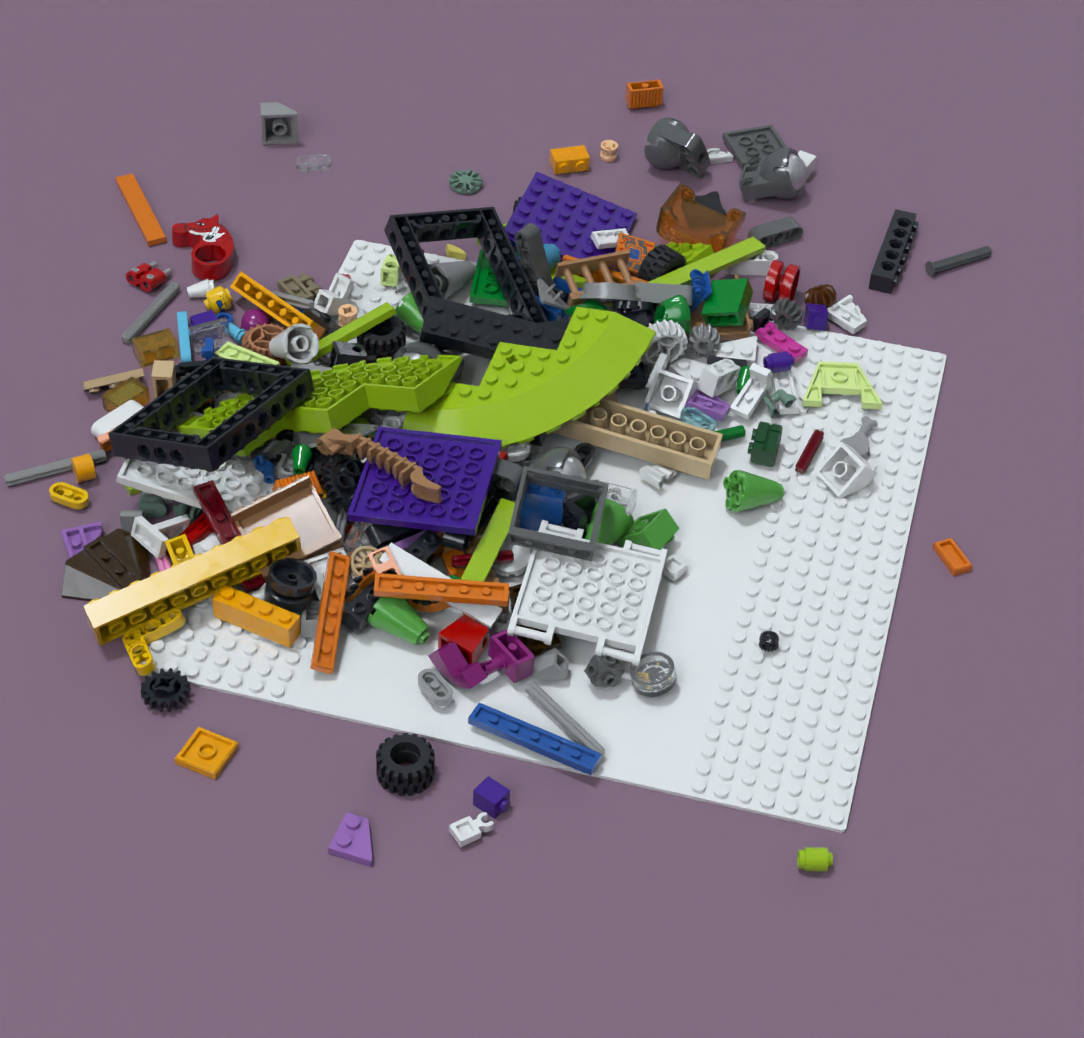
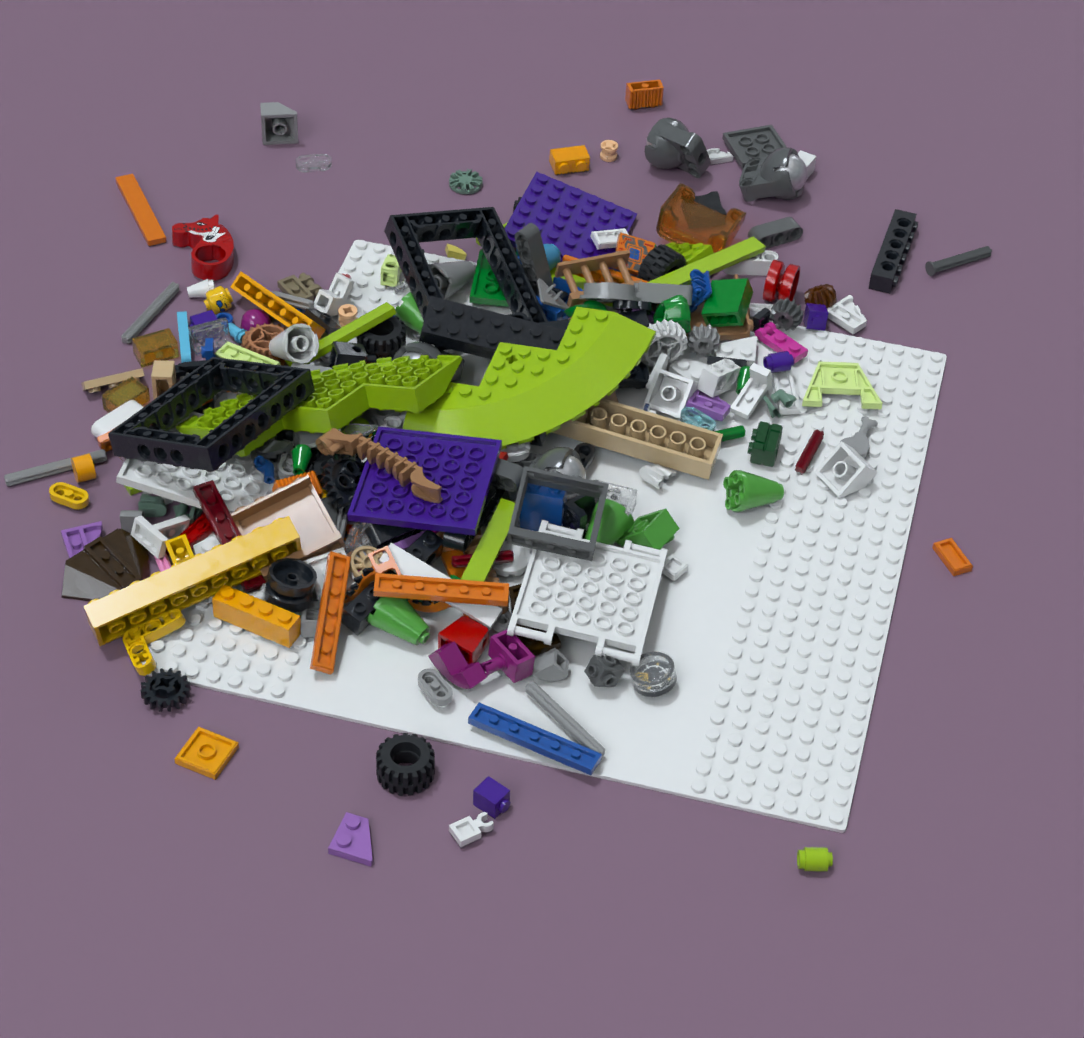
red piece [126,261,172,292] -> none
black bush [759,631,779,652] -> none

